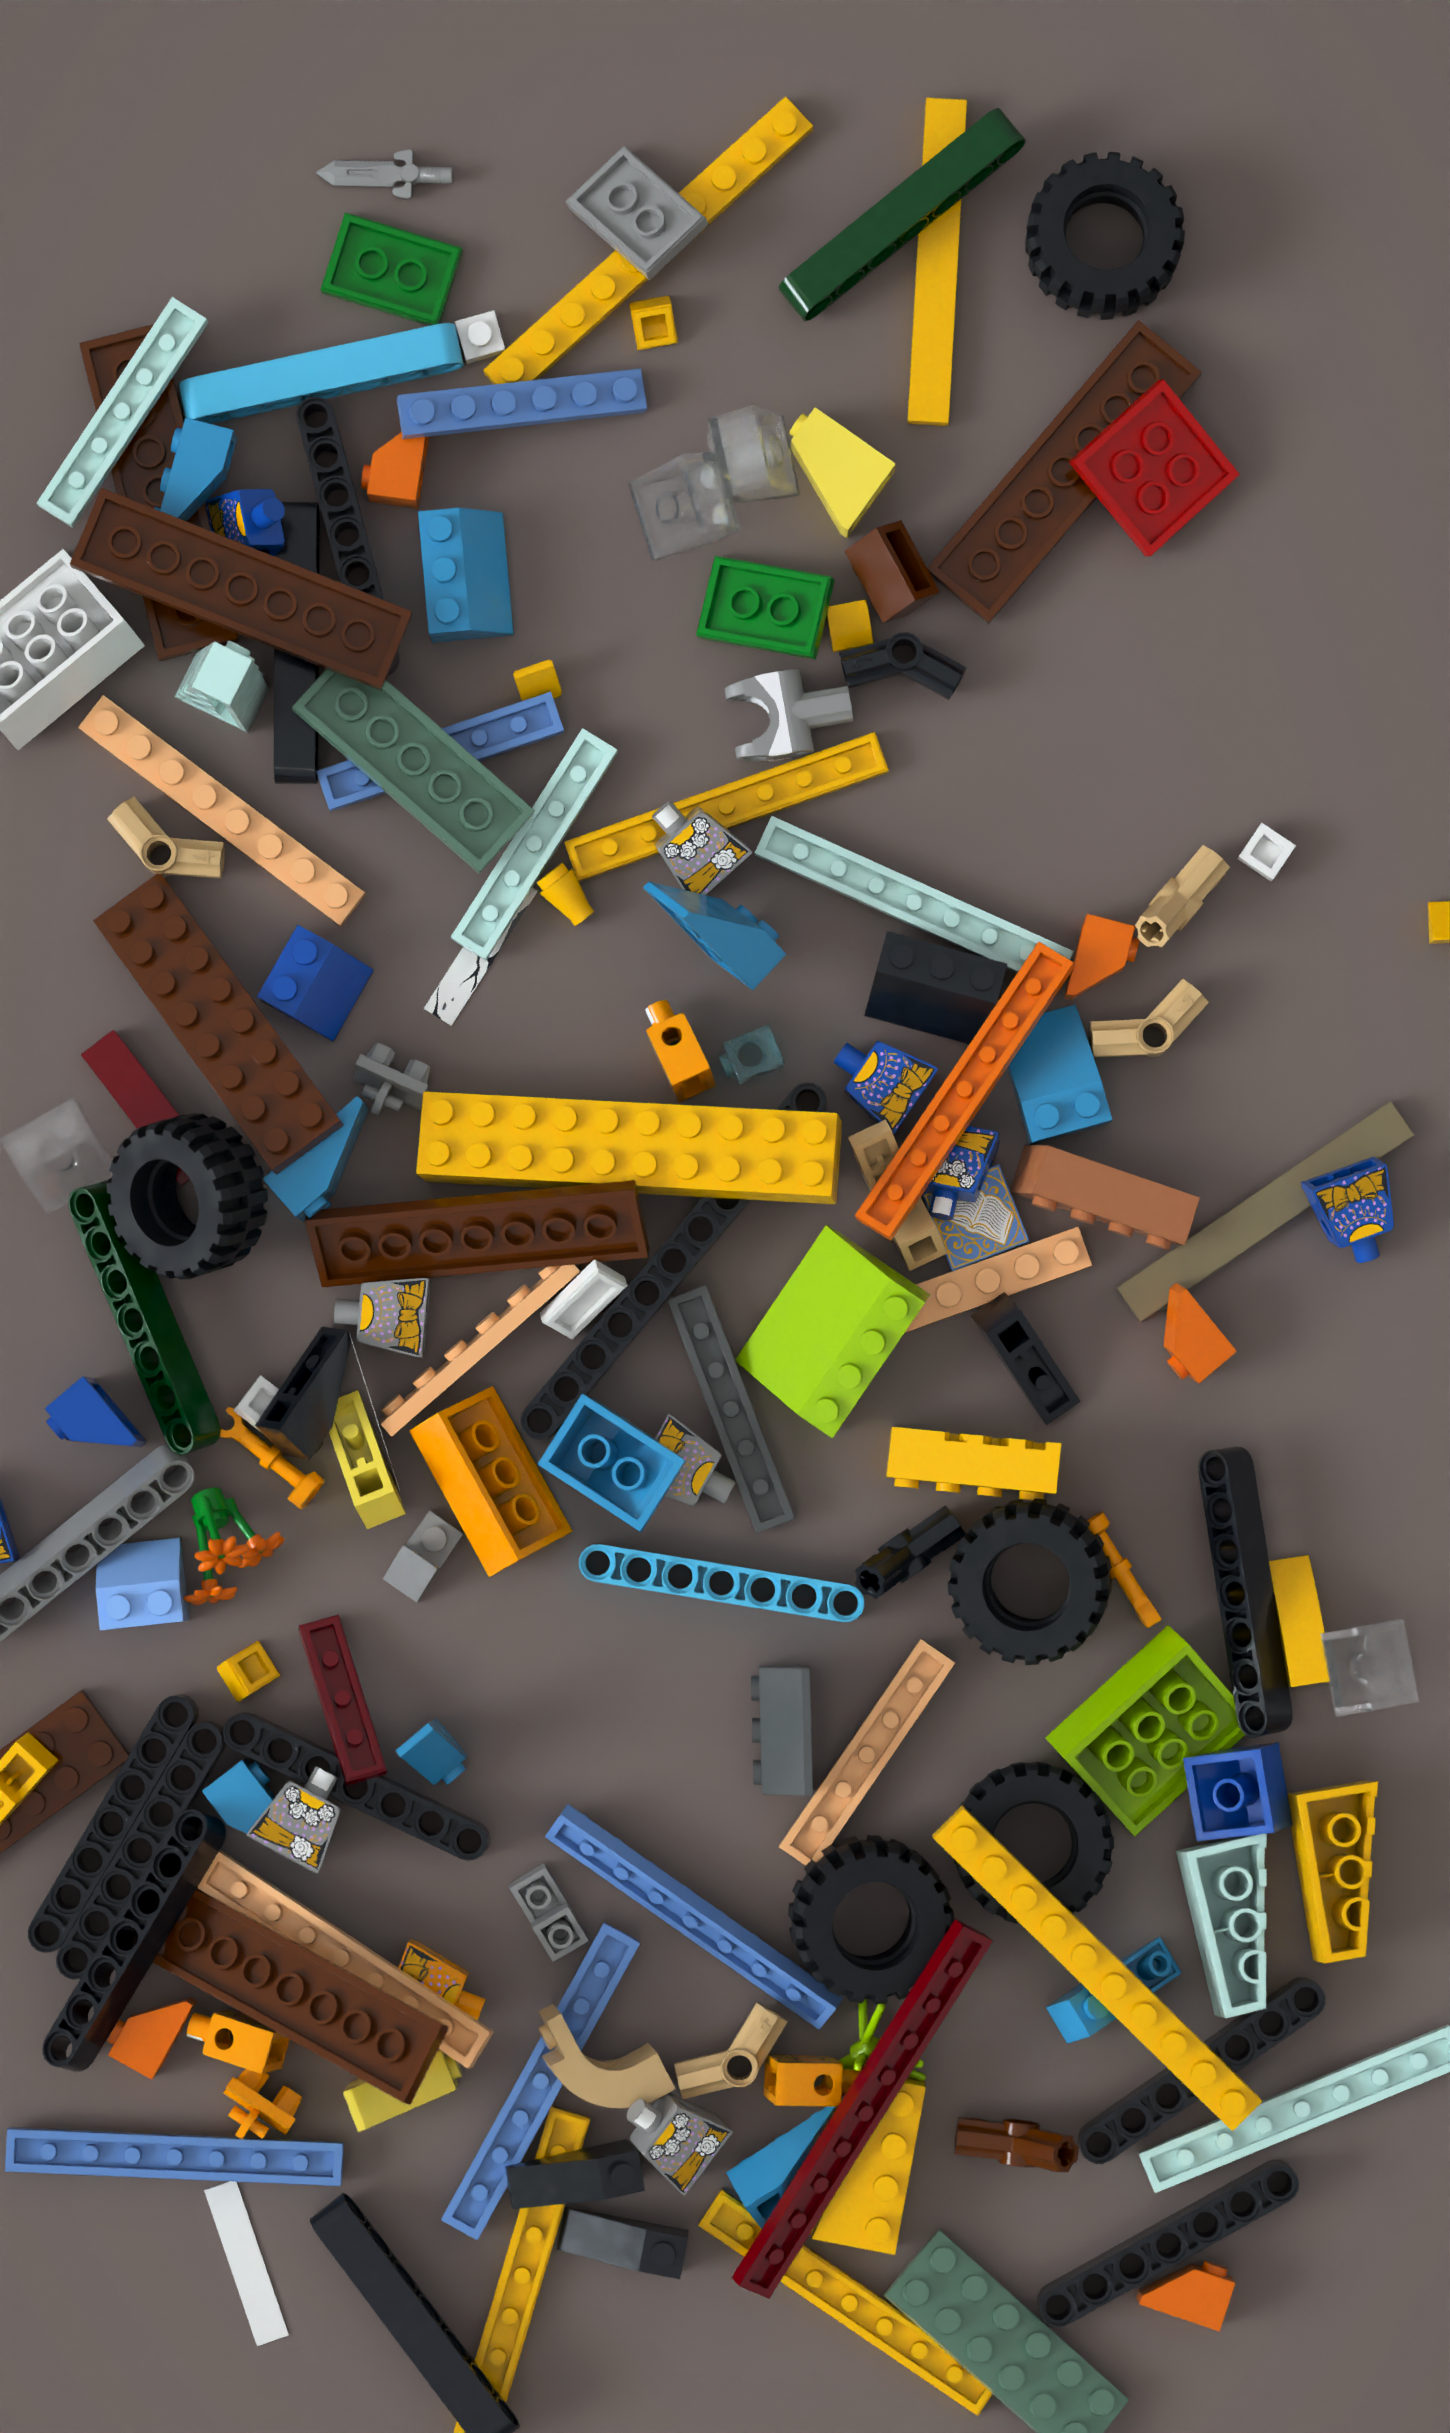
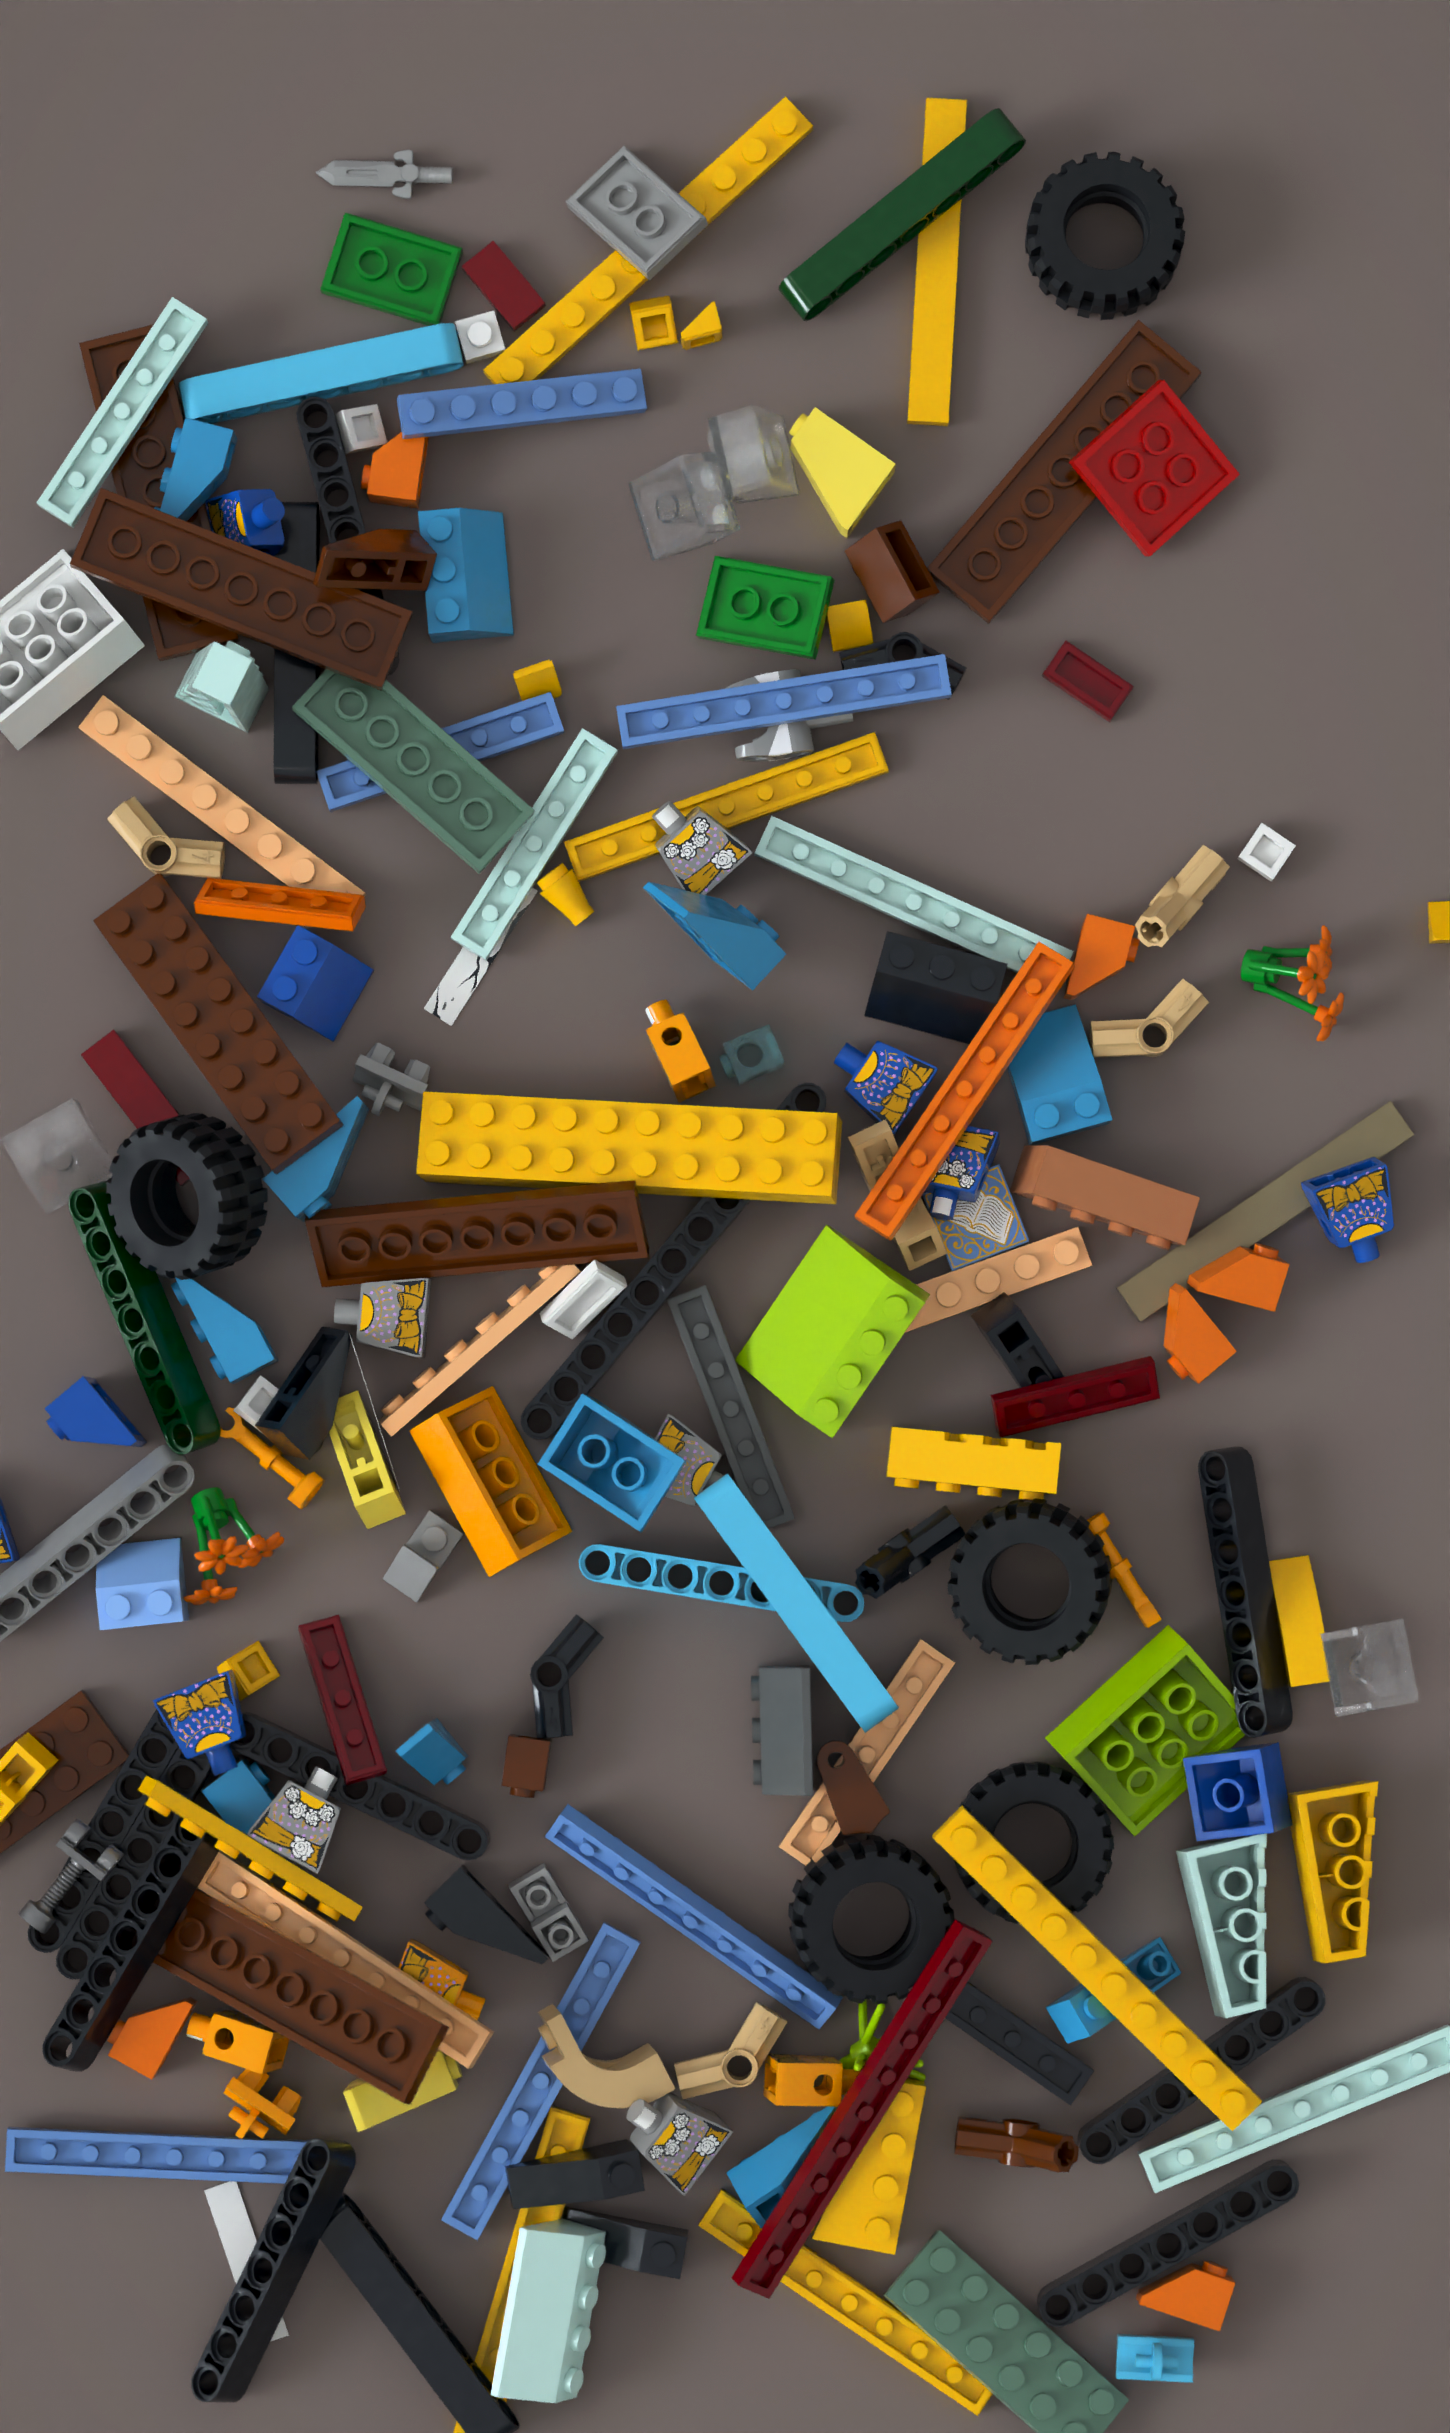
none -> flat silver bar [19,1818,123,1934]
none -> yellow plate [138,1776,363,1922]
none -> torso [153,1670,246,1776]
none -> dark azure slope [171,1277,279,1384]
none -> black beam [191,2138,356,2403]
none -> orange tile [194,878,366,931]
none -> reddish brown slope [313,529,437,591]
none -> white plate [335,404,387,454]
none -> black slope [424,1865,549,1964]
none -> dark red tile [462,241,546,332]
none -> light aqua slope [491,2219,606,2403]
none -> reddish brown brick [501,1734,552,1798]
none -> black piece [530,1614,604,1738]
none -> medium blue plate [616,654,952,749]
none -> yellow slope [681,301,722,350]
none -> medium azure beam [694,1473,899,1733]
none -> reddish brown piece [816,1740,890,1835]
none -> black plate [945,1982,1094,2106]
none -> dark red tile [991,1356,1160,1438]
none -> dark red tile [1042,640,1134,722]
none -> medium azure hips [1116,2334,1194,2383]
none -> orange slope [1187,1243,1290,1312]
none -> plant [1241,925,1344,1041]

